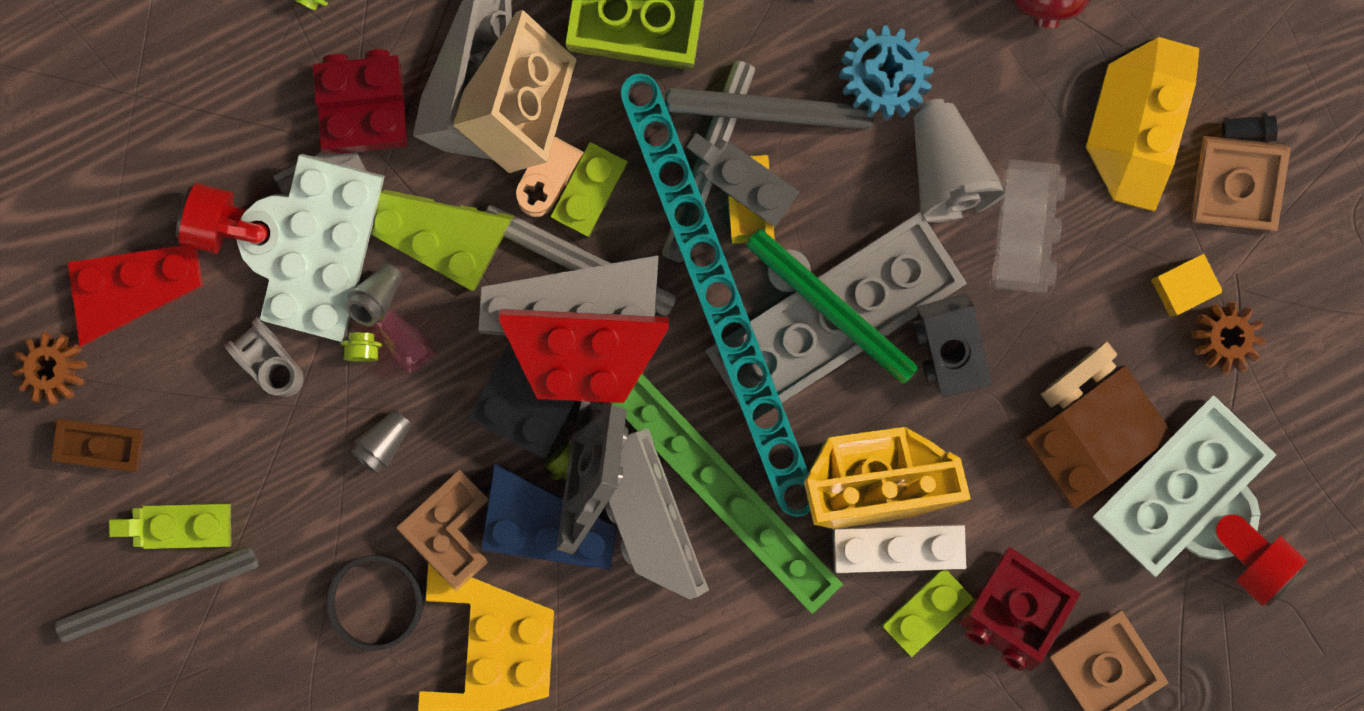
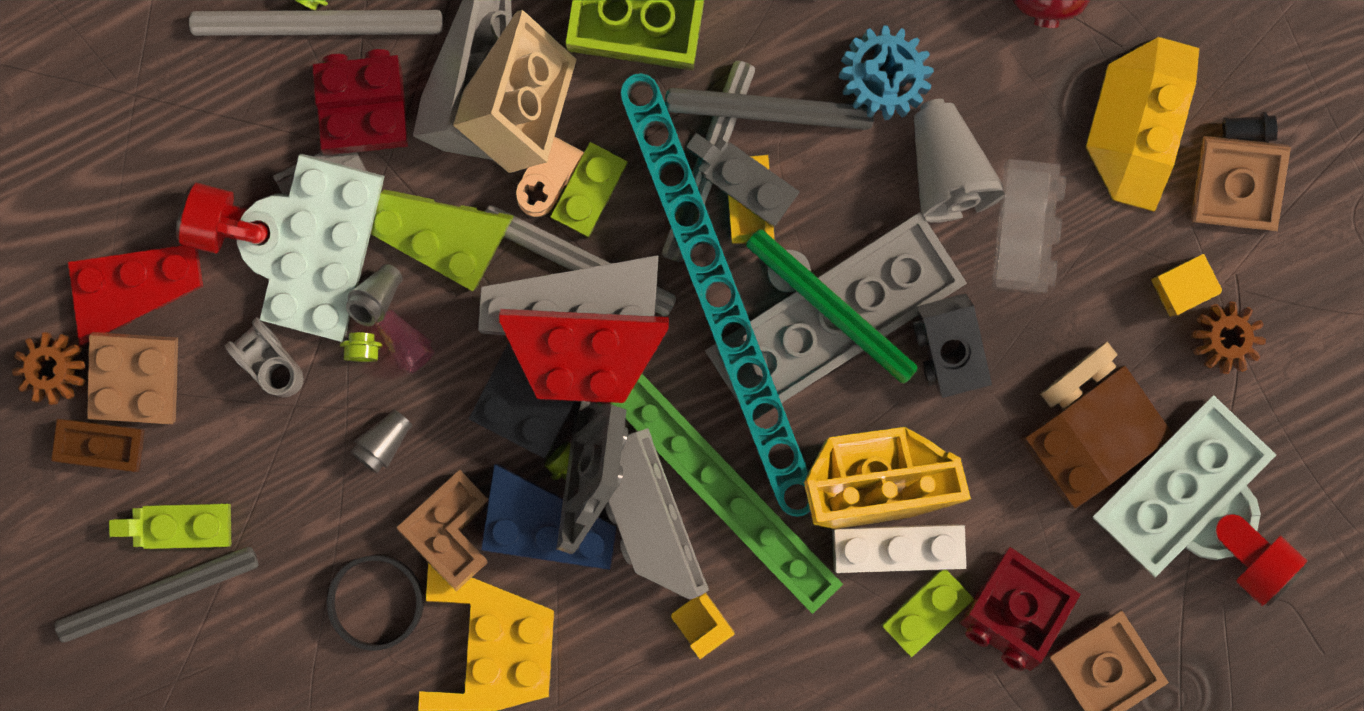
none -> medium nougat plate [87,332,178,424]
none -> light grey axle [189,10,443,36]
none -> yellow panel [671,592,735,659]

